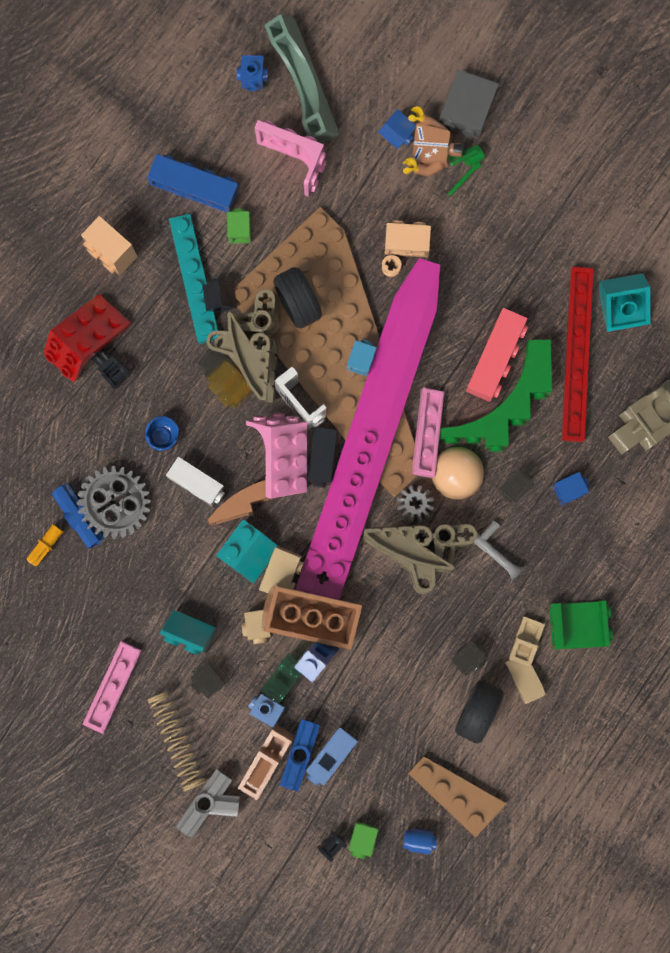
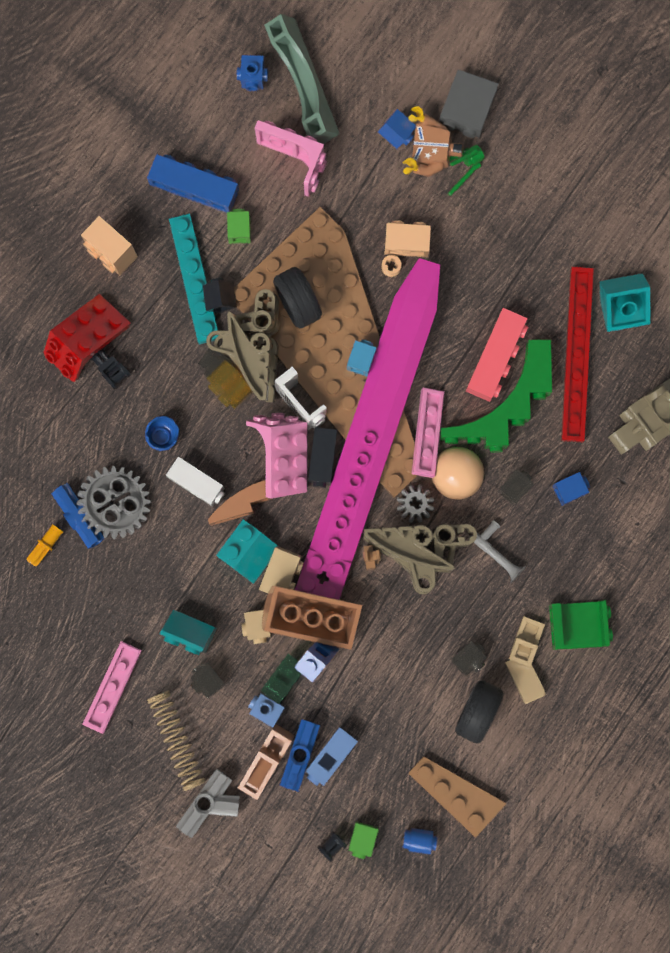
none -> medium nougat plate [363,545,381,570]

